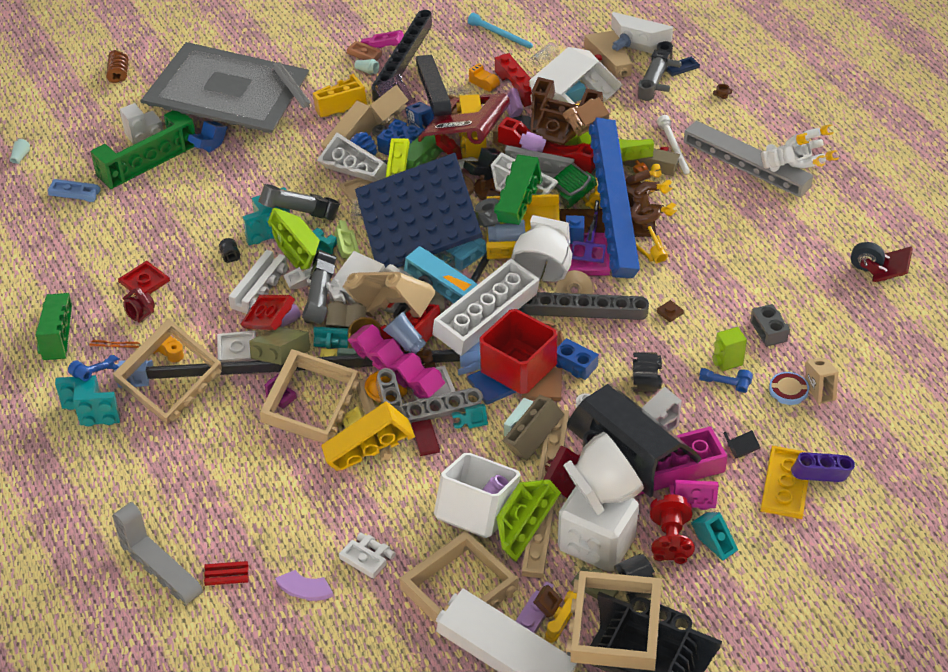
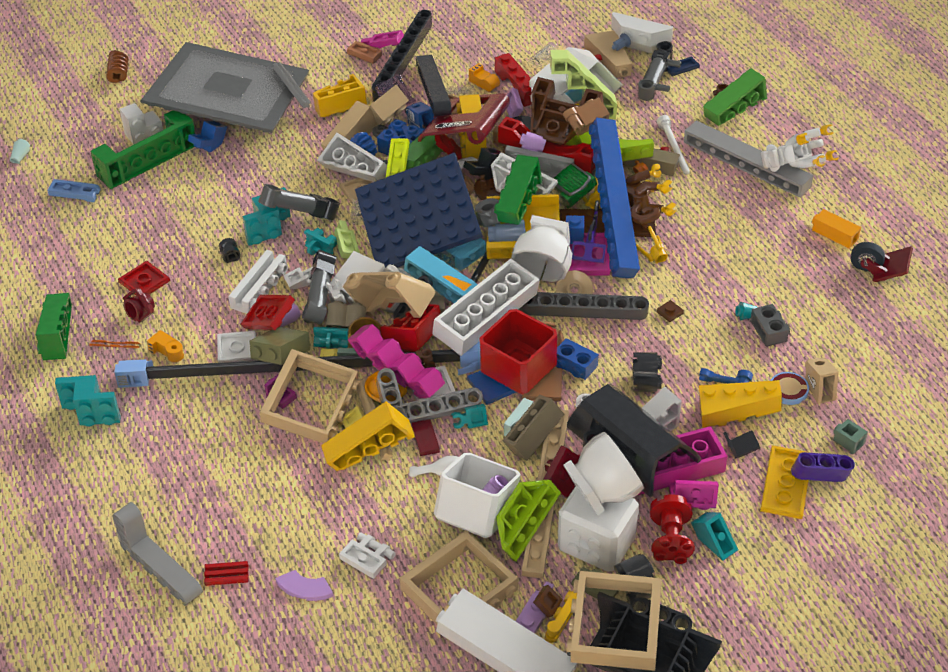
blue brick [68,355,120,381] -> none
tan window [113,319,222,424] -> none
lime wedge [268,208,320,270] -> none
light aqua cone [354,59,379,75] -> none
sand blue plant [383,312,426,354] -> none
medium azure piece [468,12,533,48] -> none
lime brick [712,327,747,371] -> none
none -> white piece [409,456,459,477]
none -> yellowish green brick [550,50,617,119]
none -> yellow wedge [699,380,782,428]
none -> bright green wedge [703,68,767,126]
none -> teal cone [735,302,757,321]
none -> light orange brick [812,209,861,249]
none -> sand green brick [833,419,868,455]

